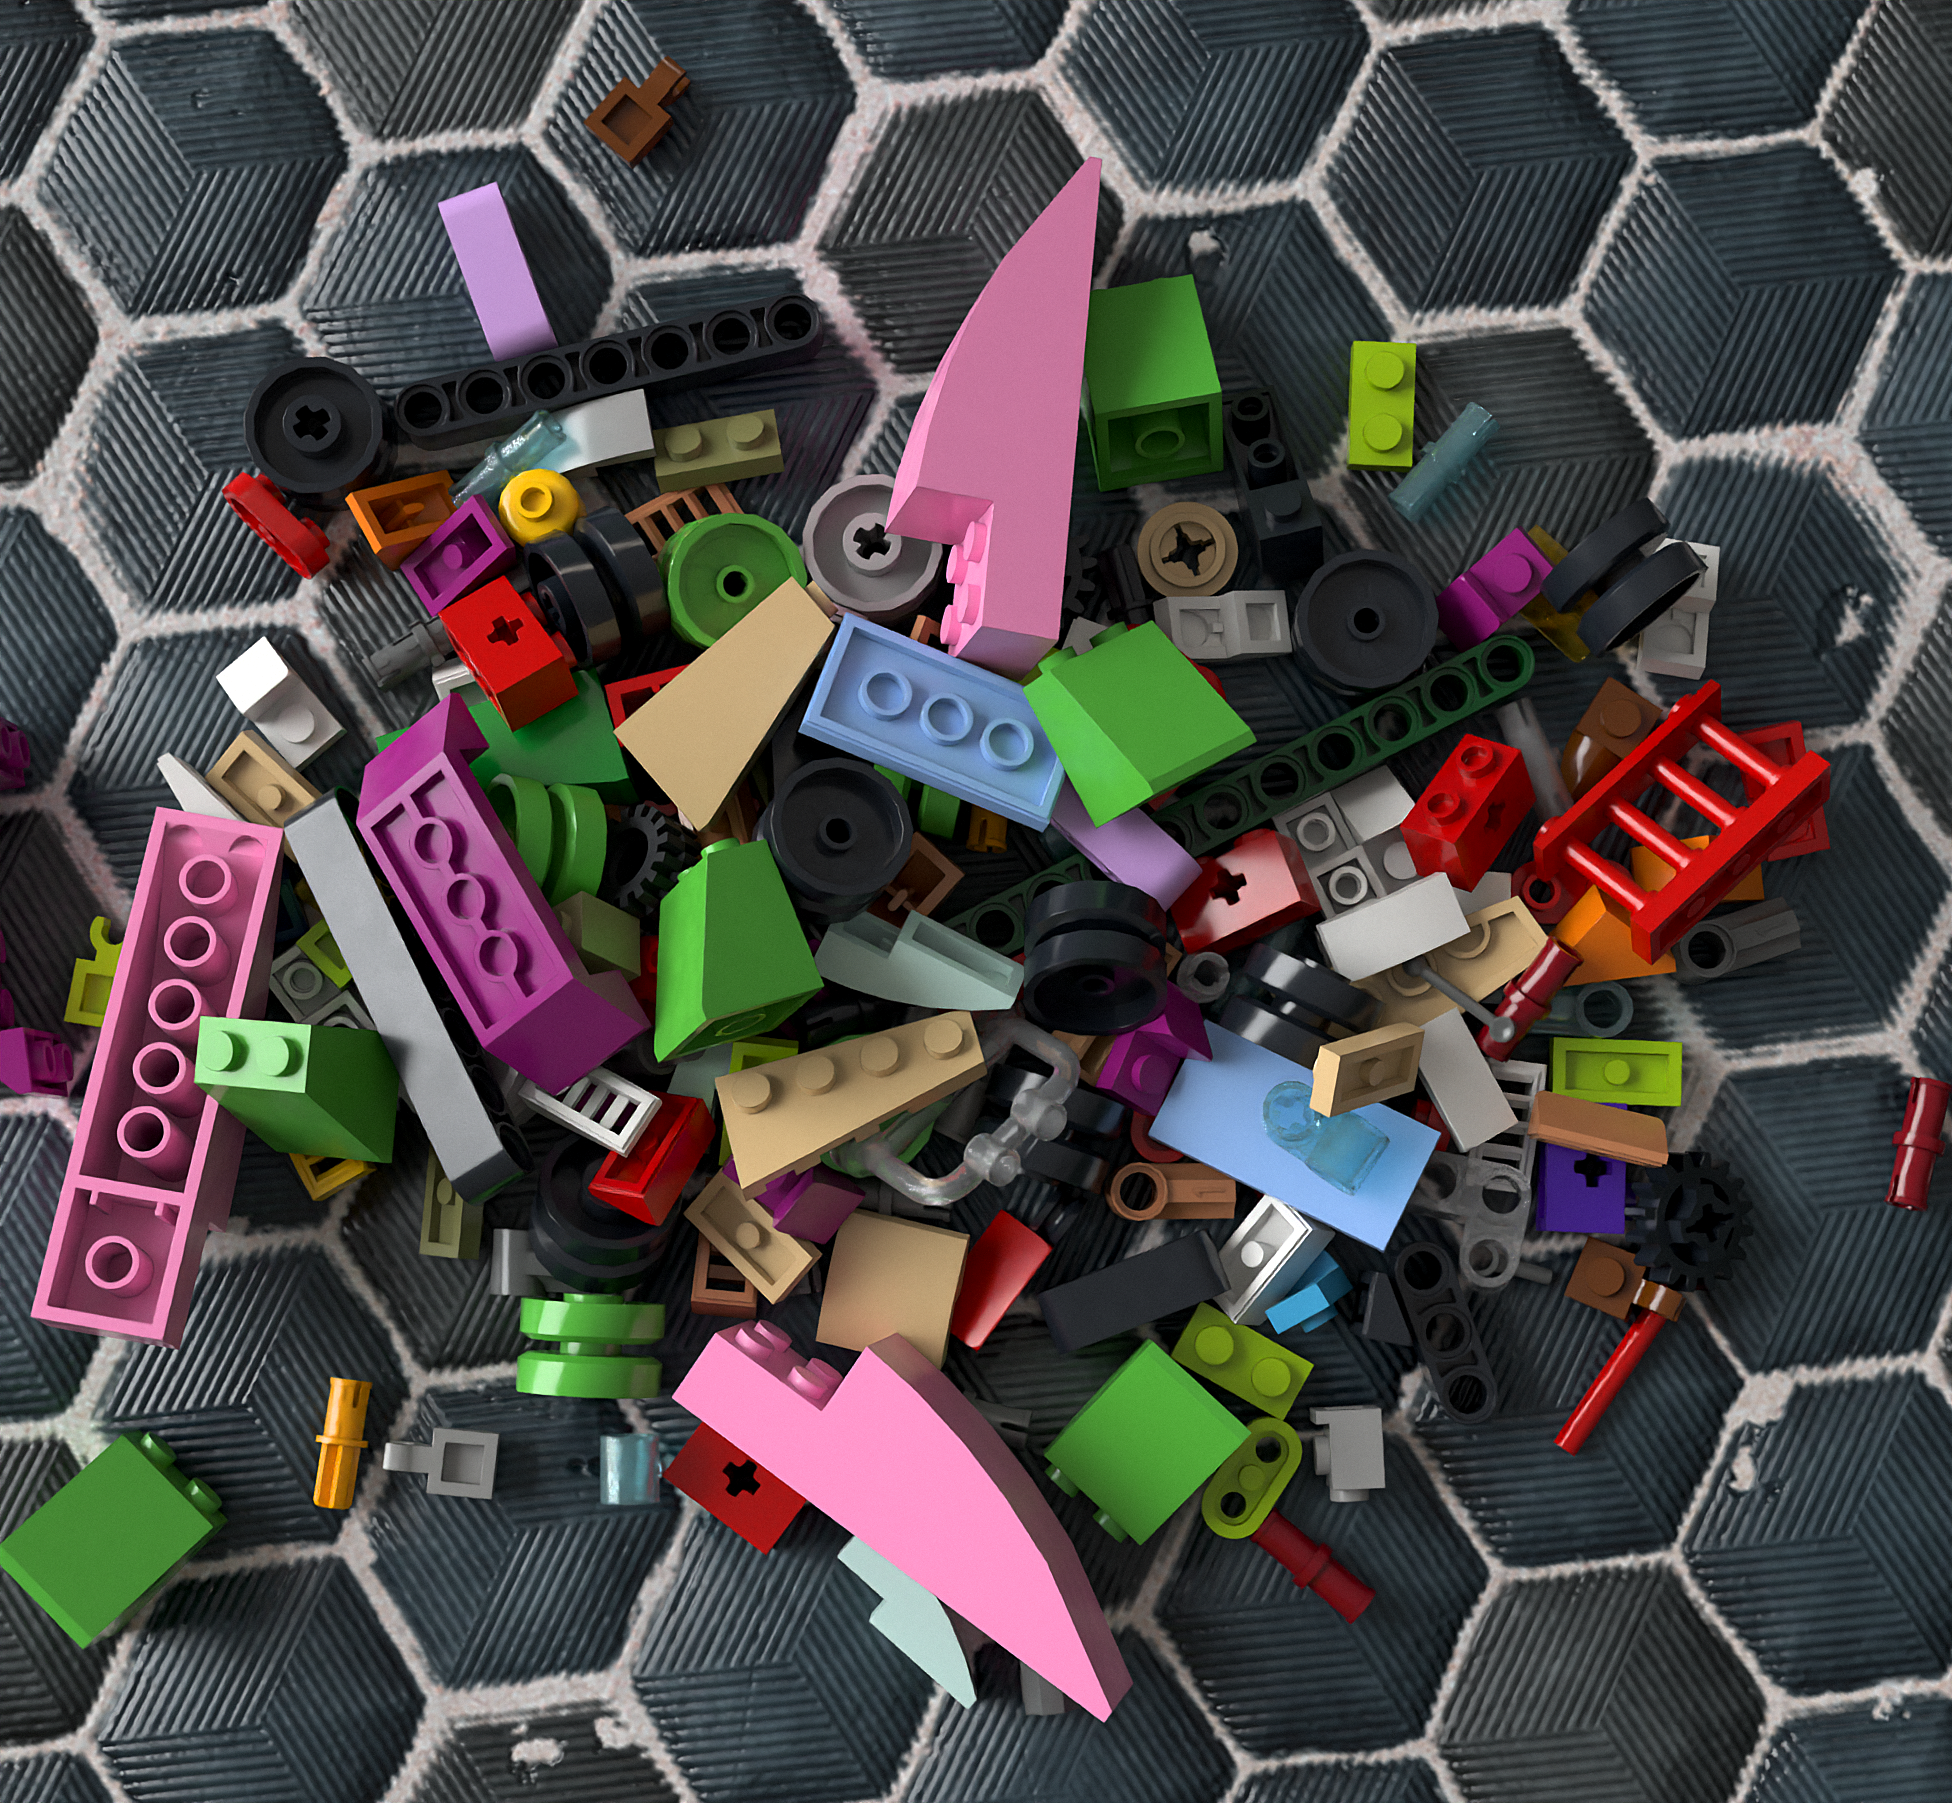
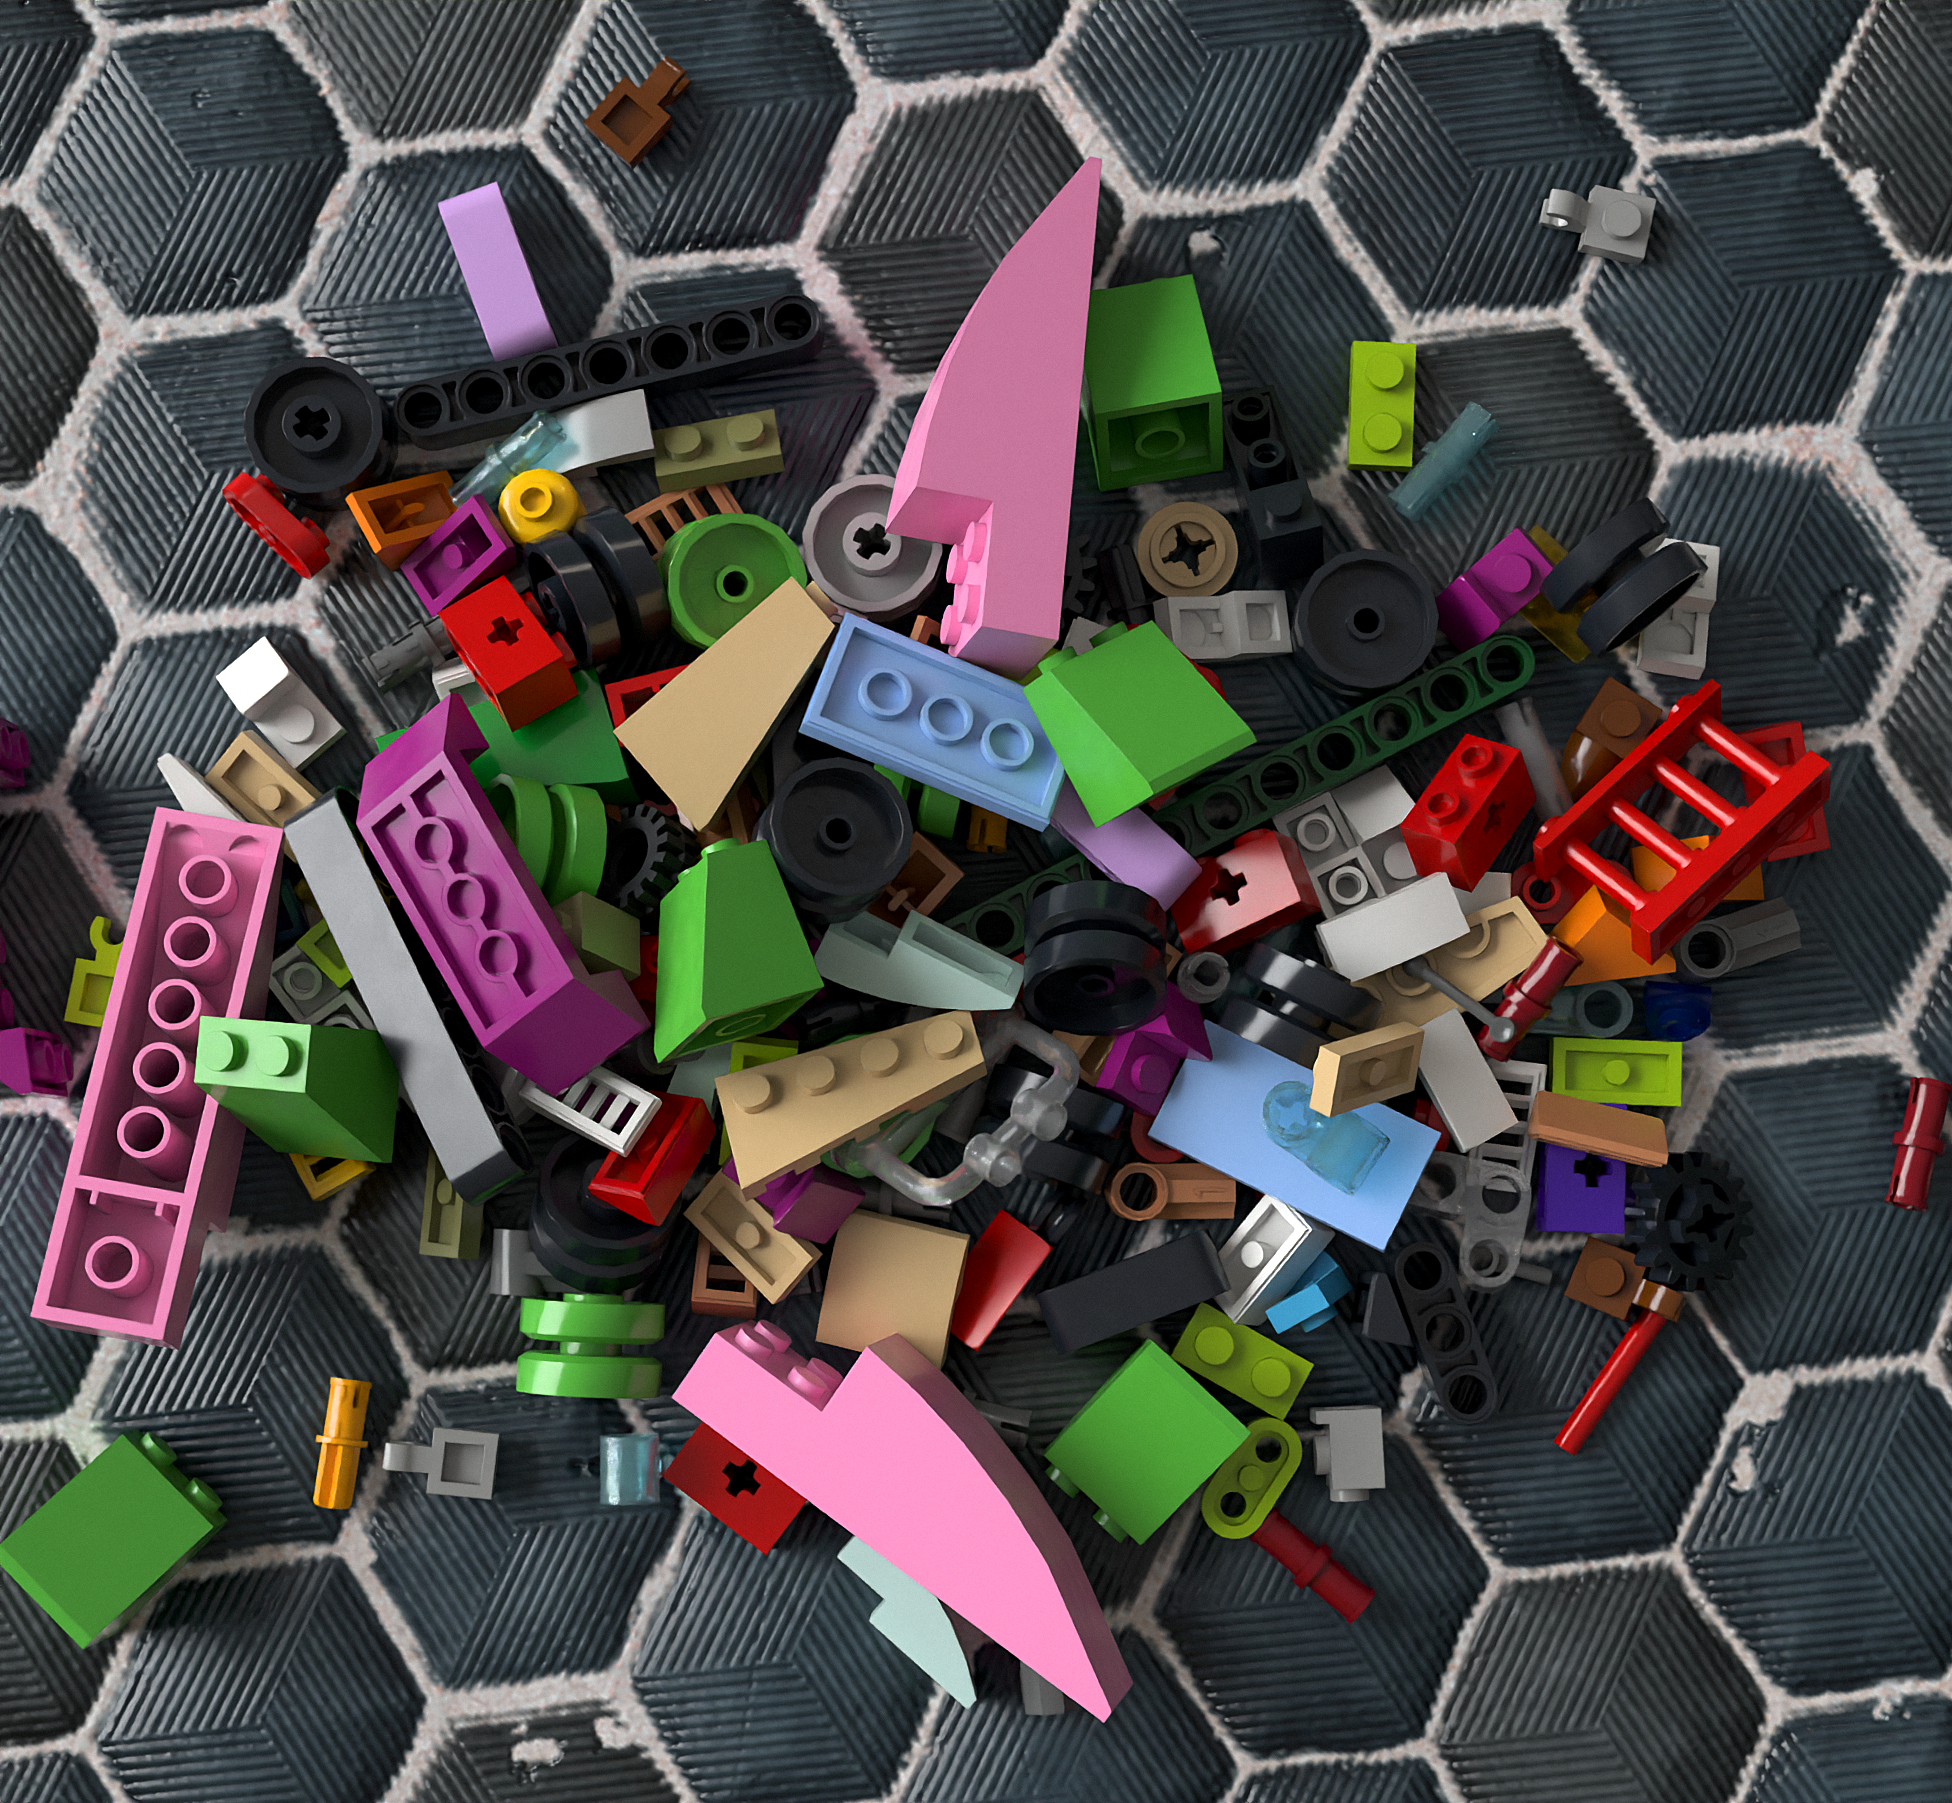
none -> light grey plate [1539,185,1656,265]
none -> clear blue plate [1642,980,1712,1042]

